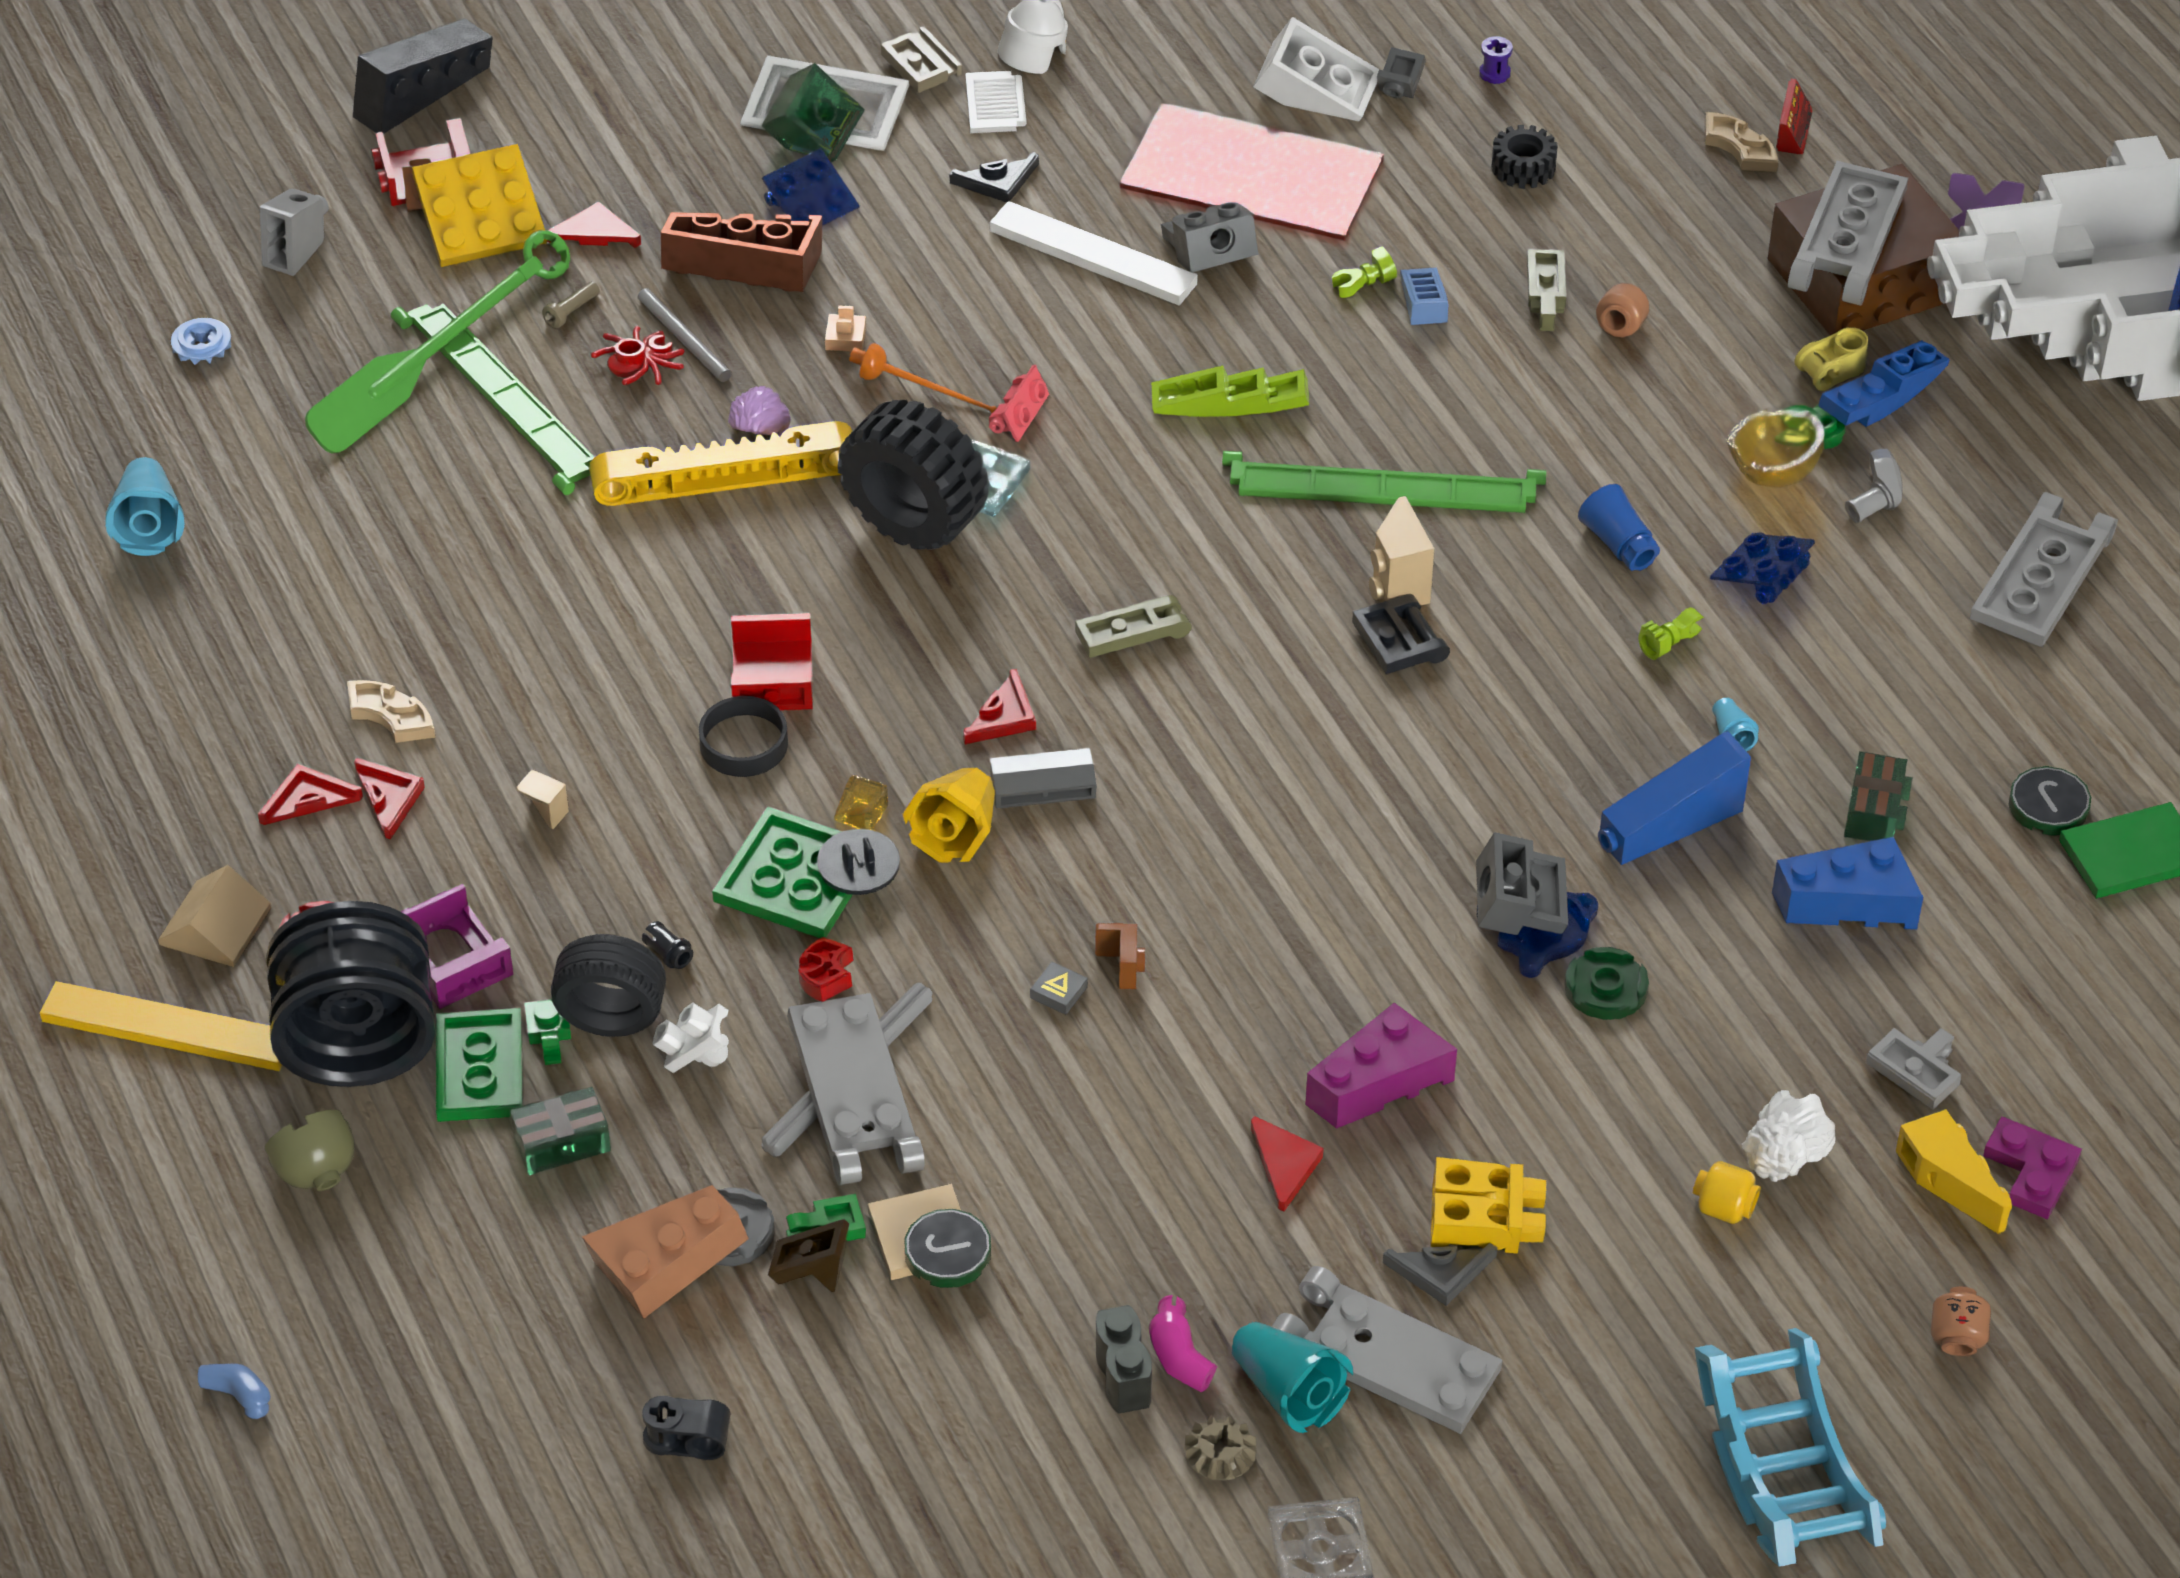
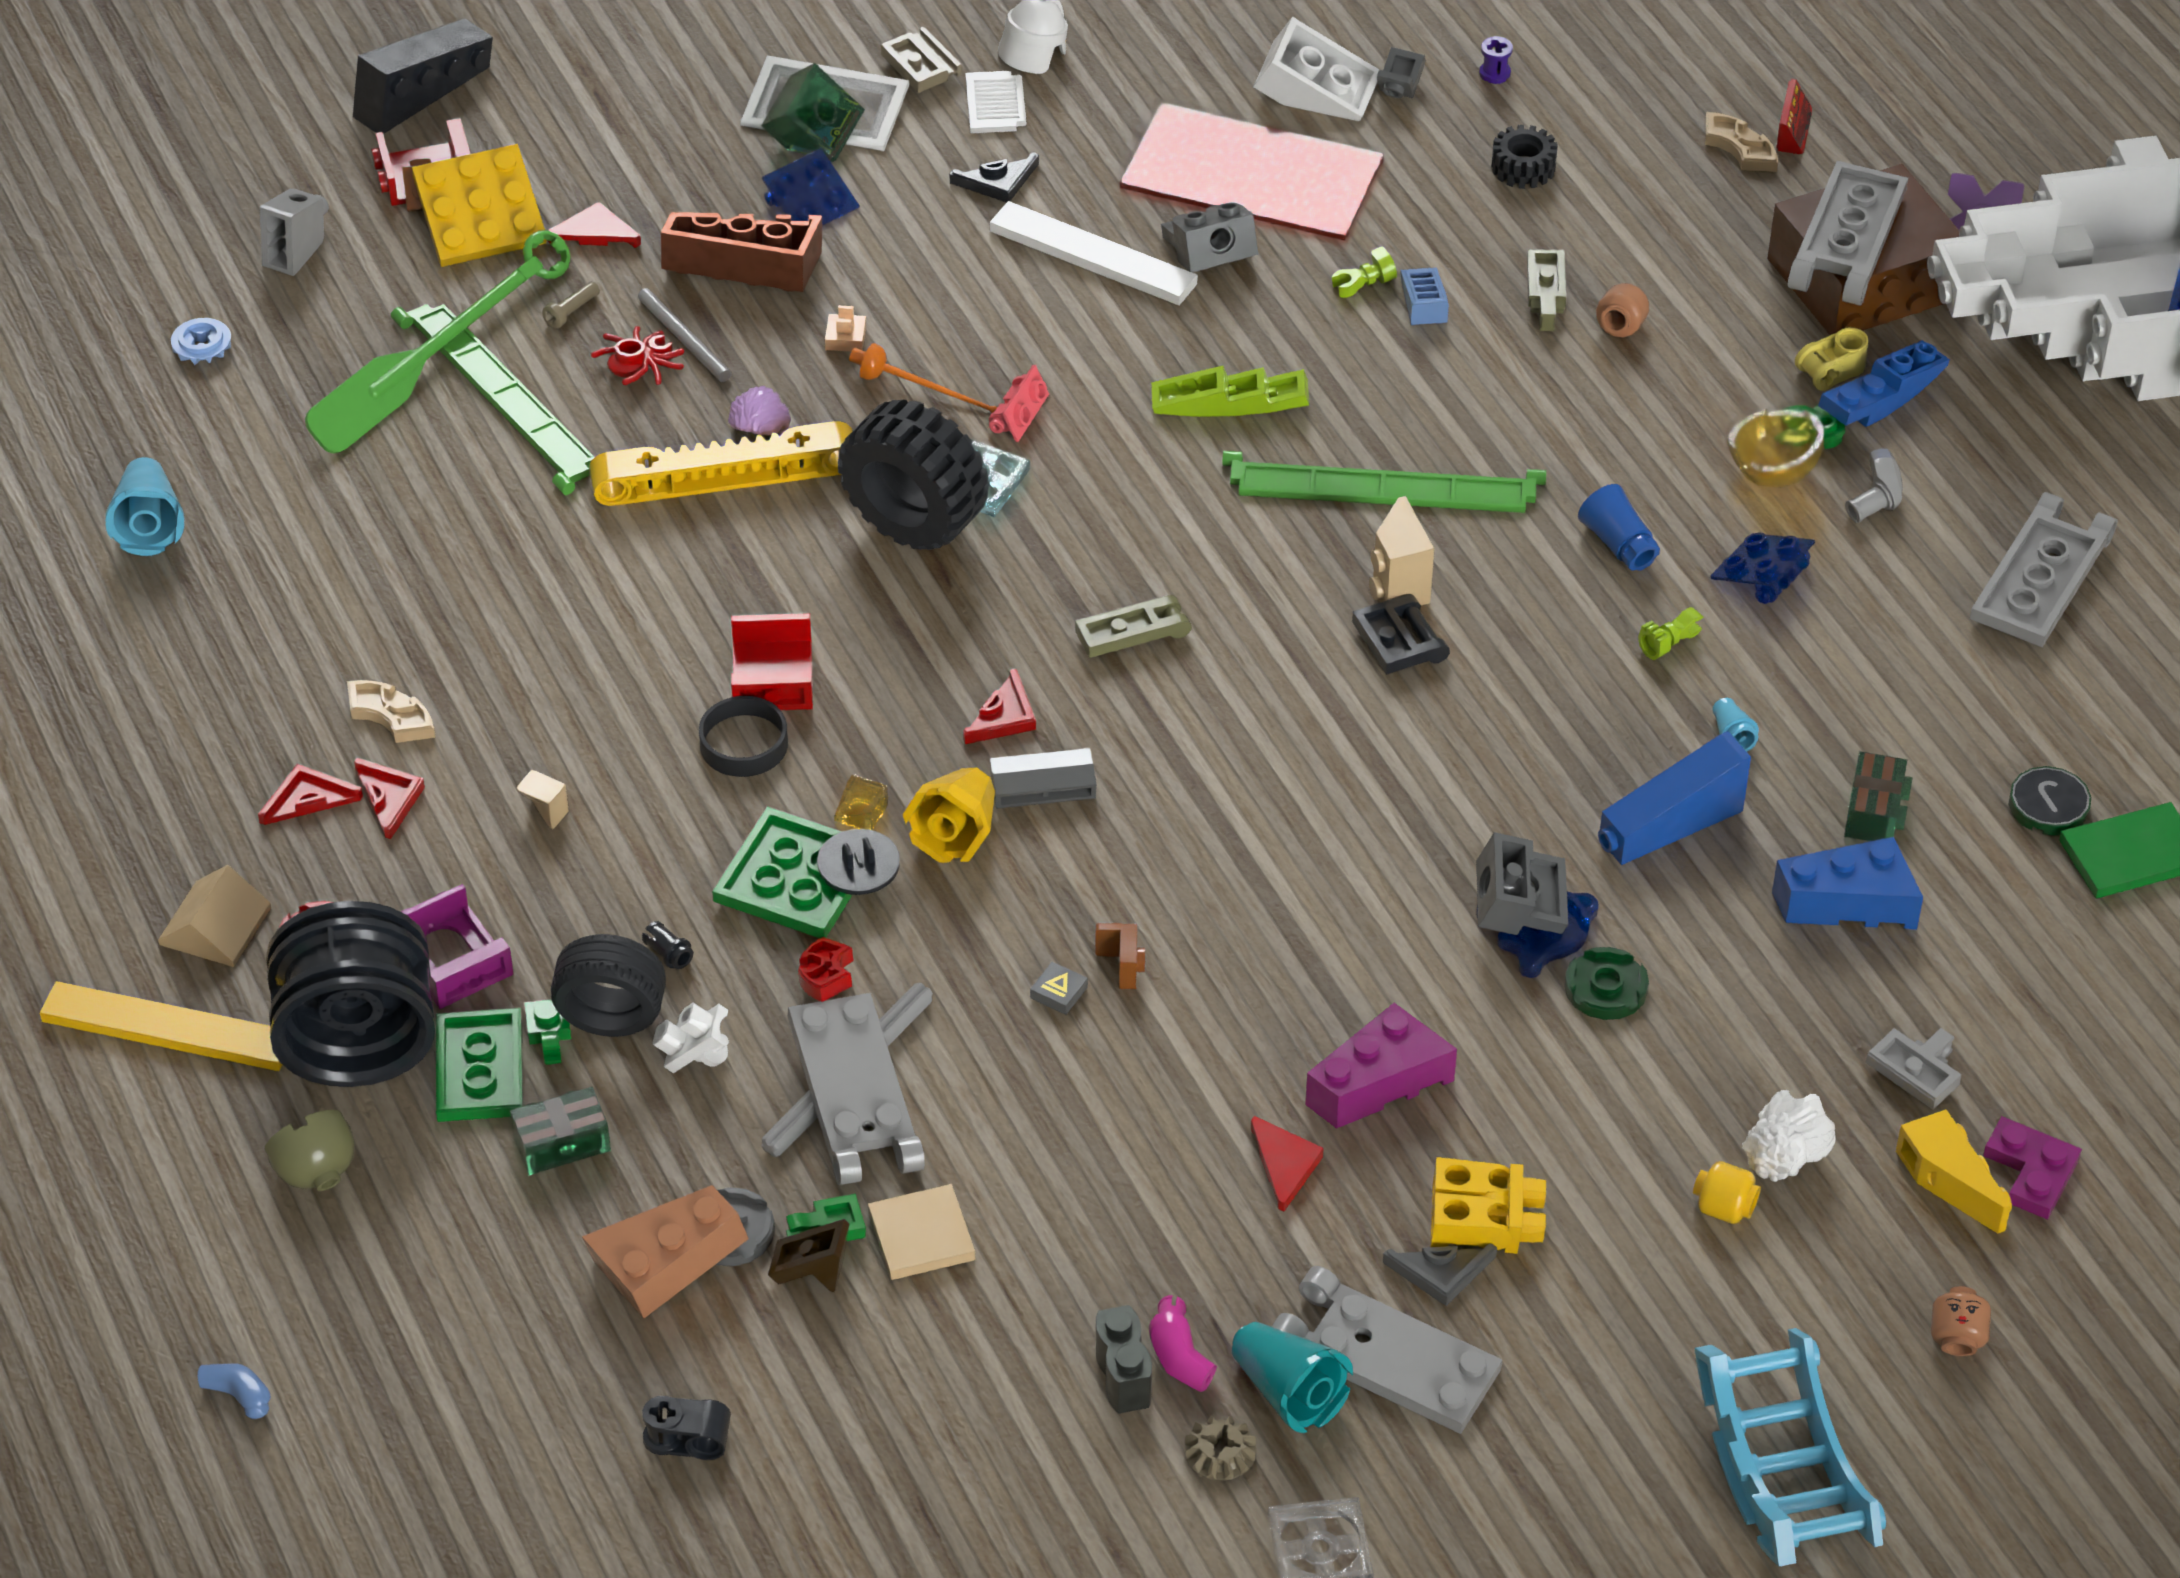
black tile [904,1209,991,1288] -> none

